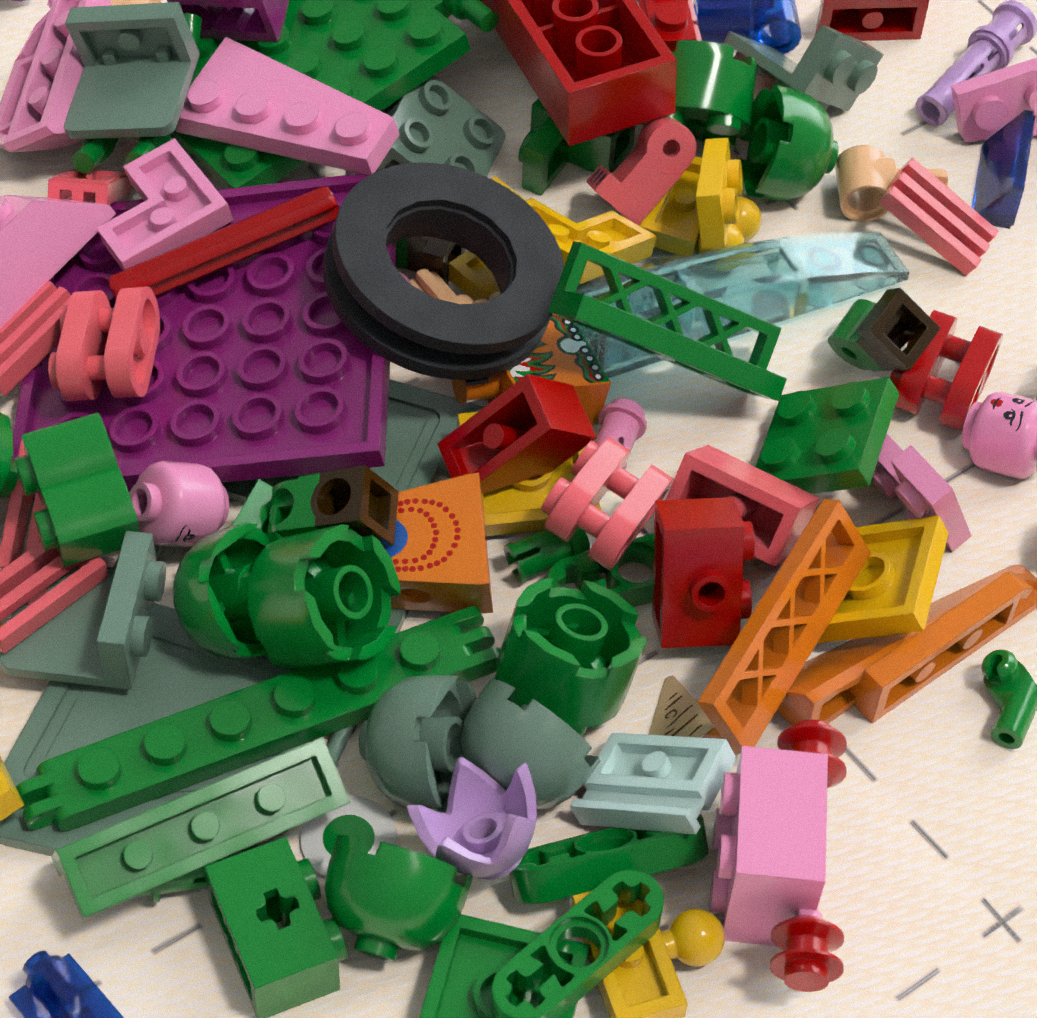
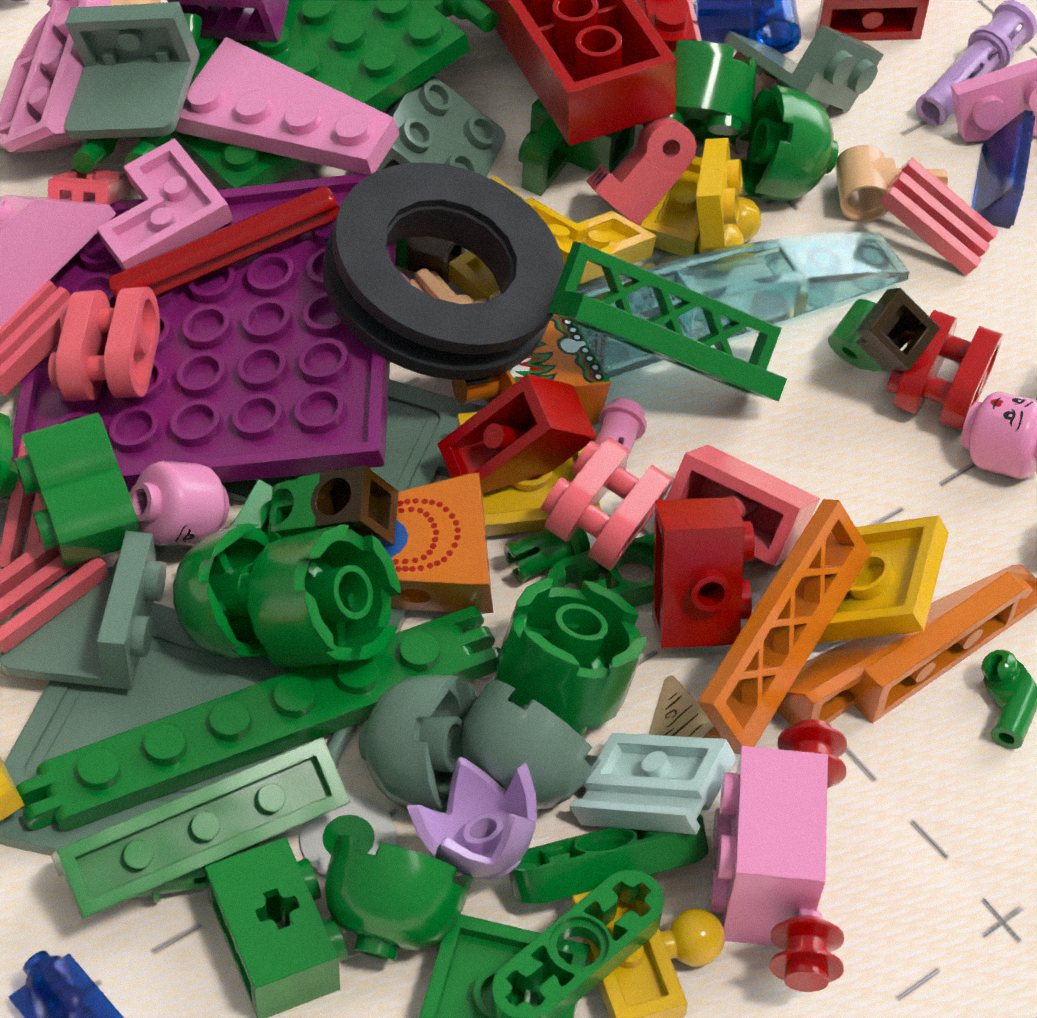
green plate [755,377,899,494] -> none
bright pink plate [872,434,972,552] -> none

